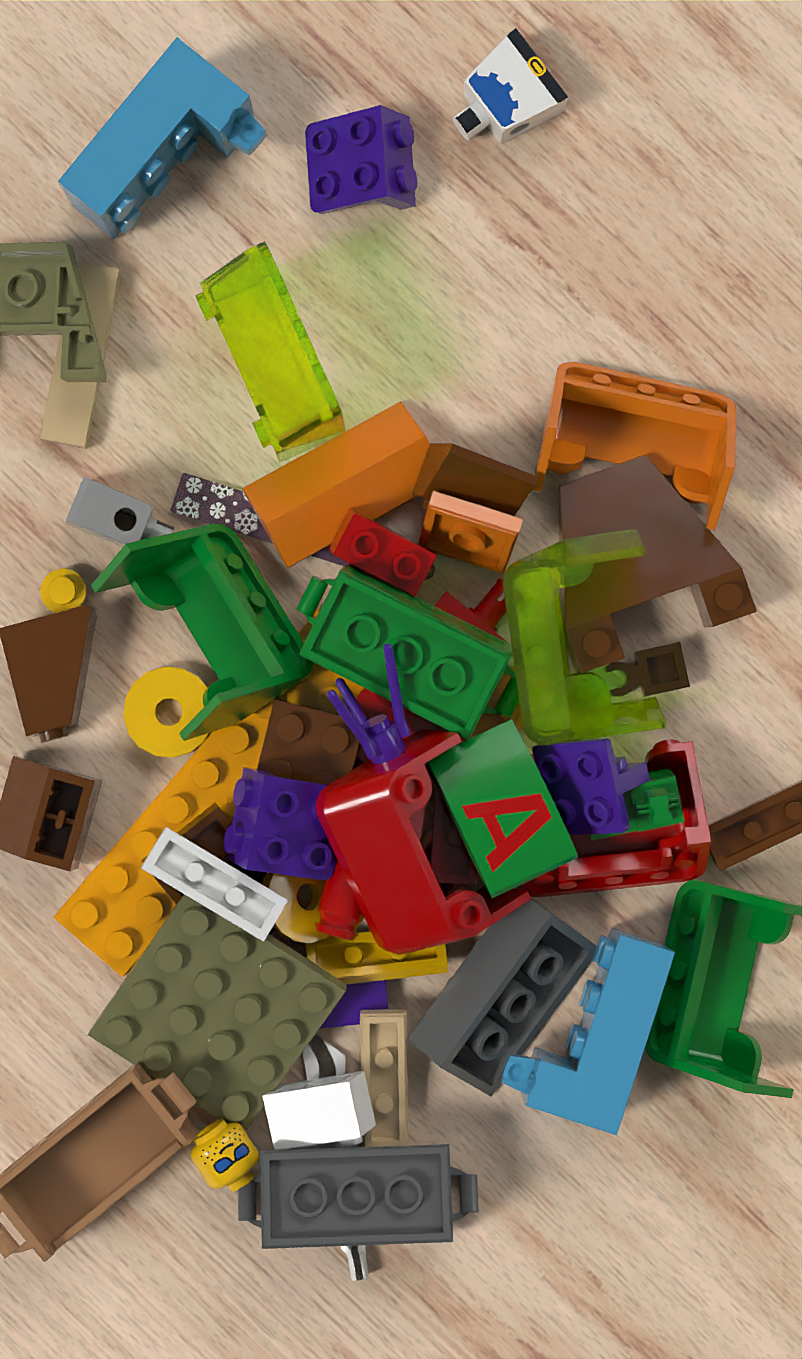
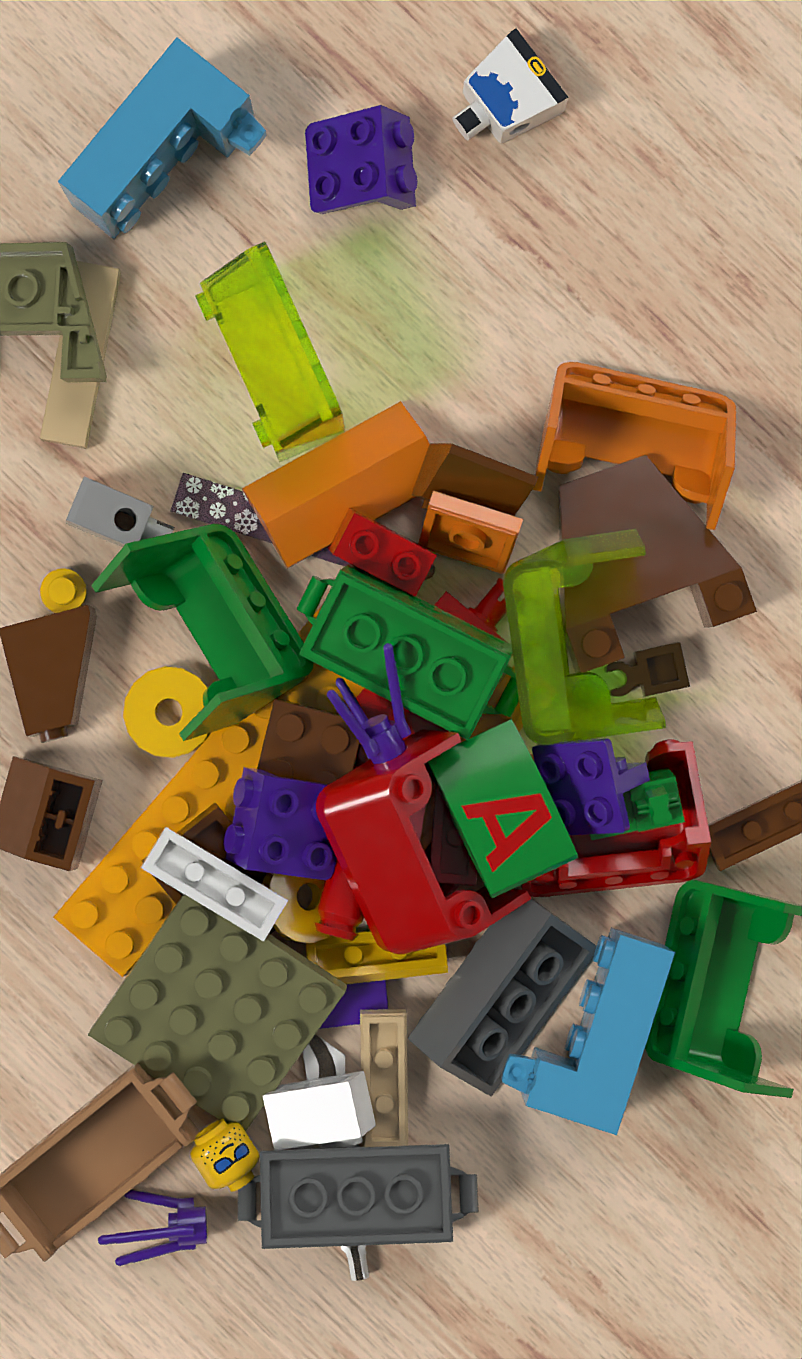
none -> dark purple plant [98,1190,207,1266]

